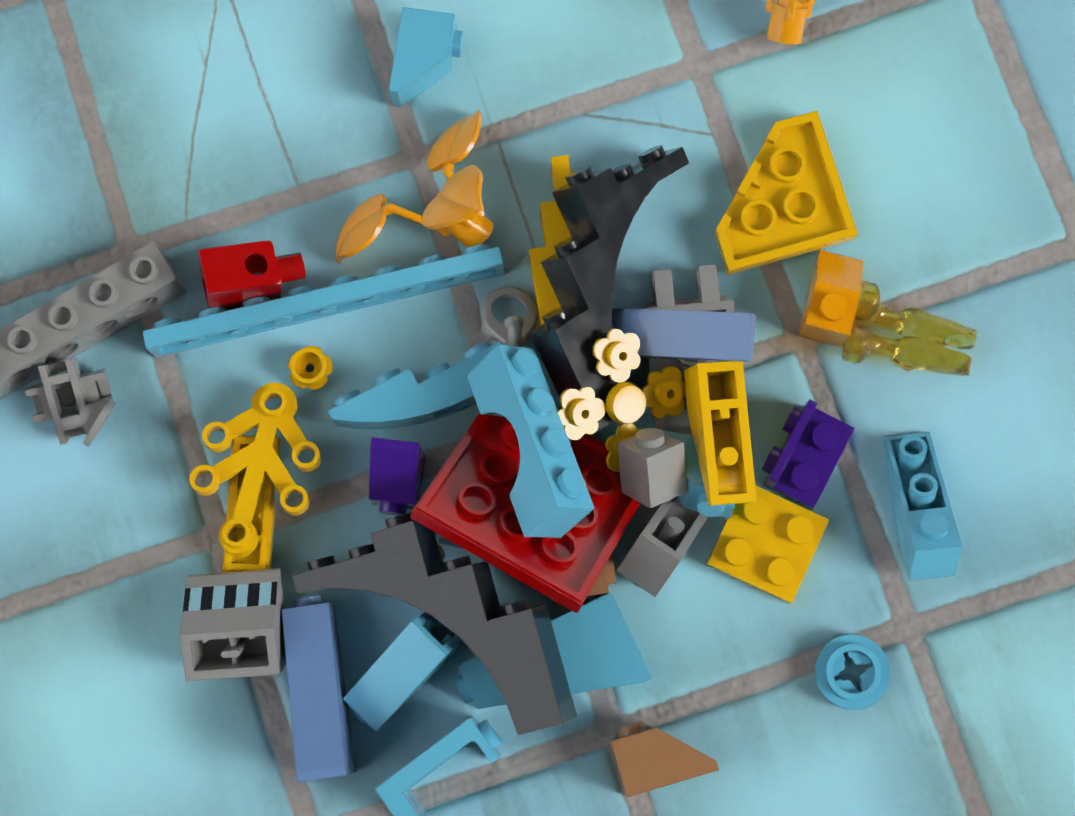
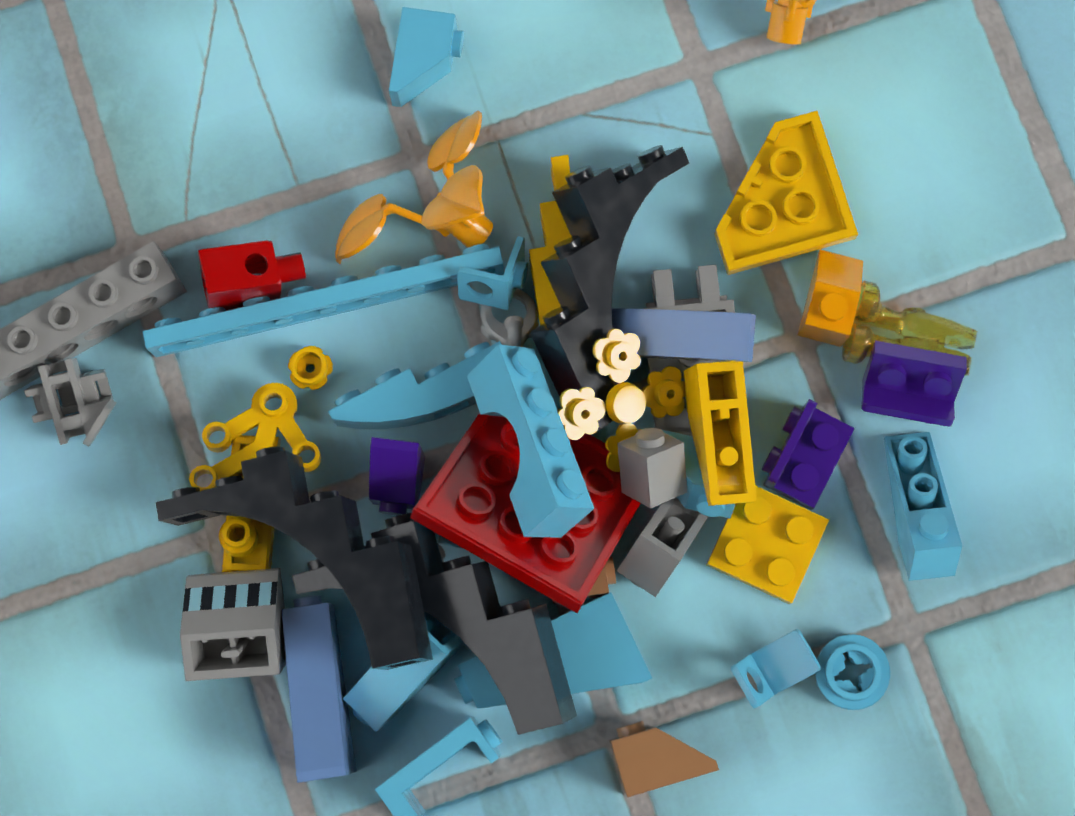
none -> black arch [156,446,433,670]
none -> medium azure bracket [457,236,528,310]
none -> medium azure bracket [731,629,821,709]
none -> dark purple bracket [861,340,967,427]

